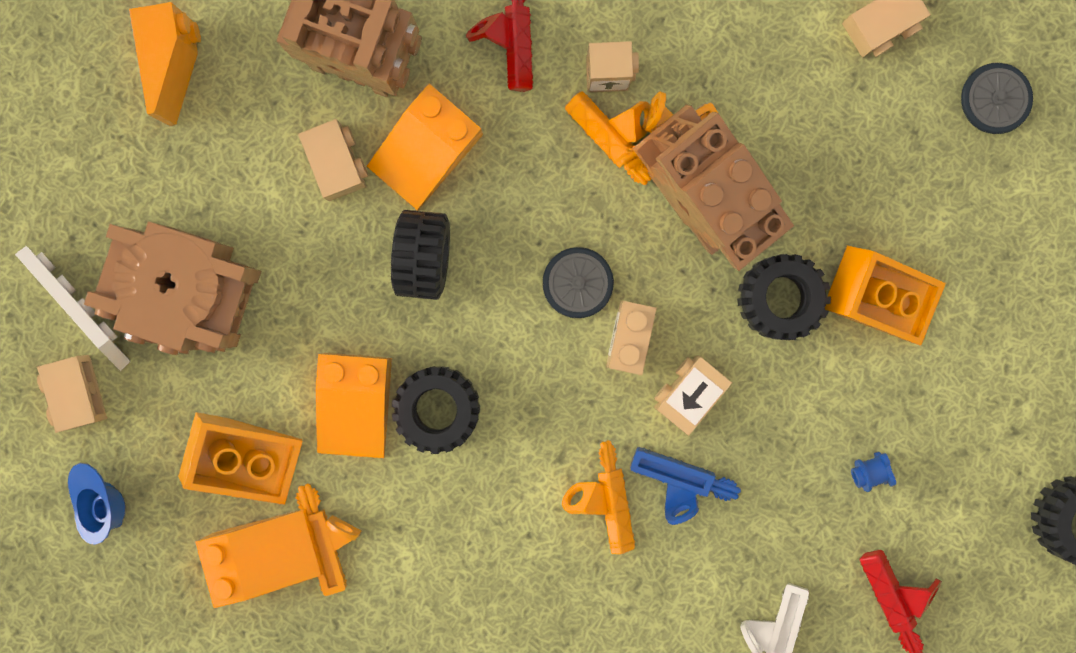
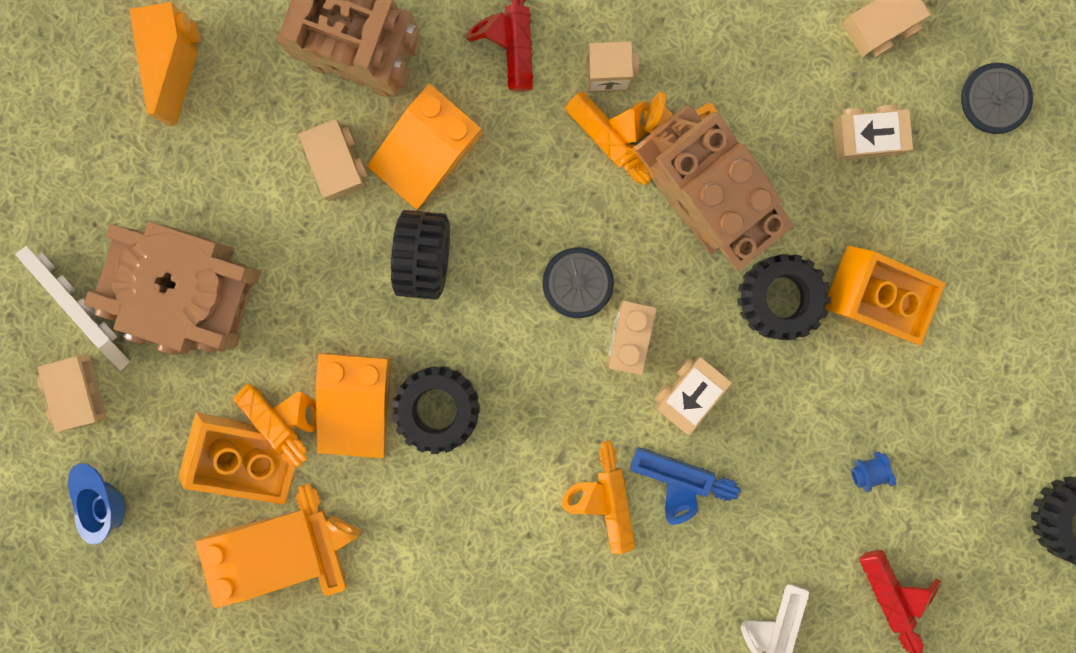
none -> light orange piece [234,384,317,467]
none -> brick [833,105,913,161]

